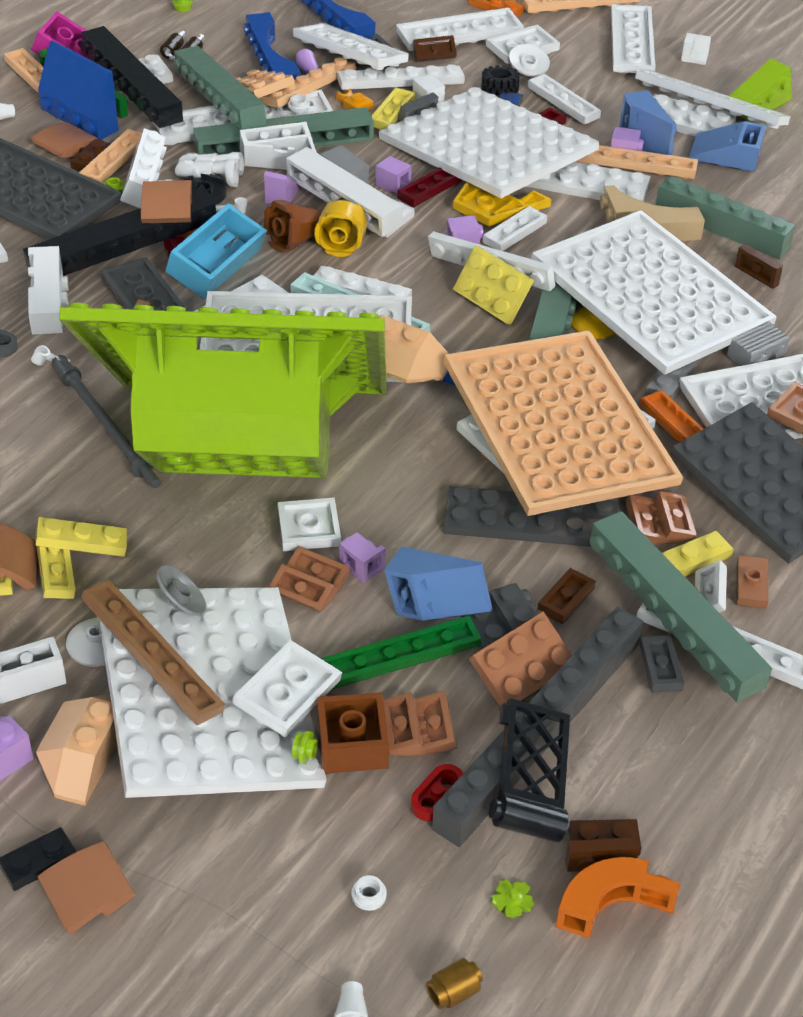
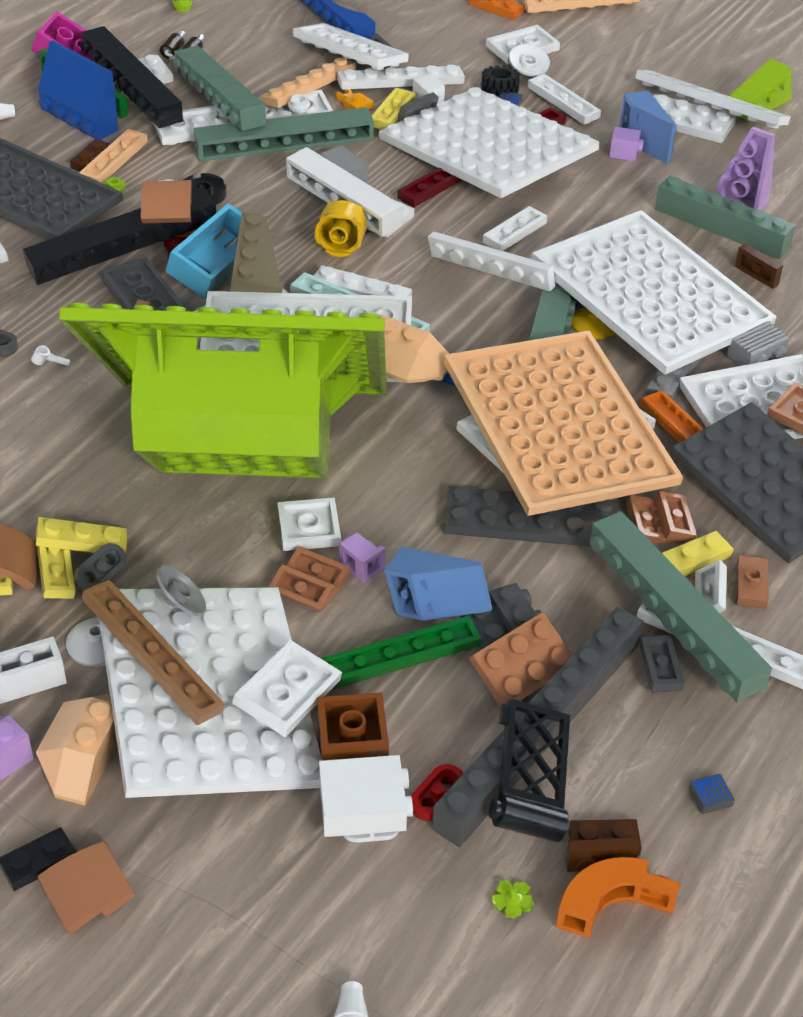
light nougat plate [4,48,43,93] -> none
white wedge [28,246,69,335] -> none
nougat slope [31,122,98,158] -> none
dark grey bar [51,355,161,488] -> none
white brick [120,128,167,208] -> none
white piece [175,152,244,187] -> none
white hand [216,197,247,214] -> none
light nougat plate [235,69,295,98] -> none
white wedge [240,122,316,170] -> none
blue arch [243,12,301,80] -> none
dark orange cone [263,200,322,253] -> none
lavender slope [264,171,300,204] -> none
lime plate [292,731,318,765] -> none
lavender cone [295,49,319,74] -> none
white plate [351,875,387,911] -> none
lavender brick [375,156,412,195] -> none
nougat slope [383,691,458,756] -> none
white plate [396,8,524,52] -> none
reddish brown plate [412,35,457,62] -> none
pearl gold brick [426,958,483,1009] -> none
lavender brick [446,215,484,244] -> none
yellow wing [453,182,551,227] -> none
light yellow plate [453,245,534,325] -> none
white plate [525,161,651,202] -> none
reddish brown plate [537,568,596,624] -> none
light nougat plate [576,145,698,179] -> none
tan arch [600,185,705,241] -> none
white plate [611,4,655,74] -> none
white panel [681,33,711,65] -> none
medium blue slope [689,121,766,172] -> none
none -> dark grey plate [74,543,126,591]
none -> dark tan wedge [229,212,283,293]
none -> white brick [319,755,413,842]
none -> dark grey tile [689,773,735,814]
none -> lavender wedge [716,127,775,210]

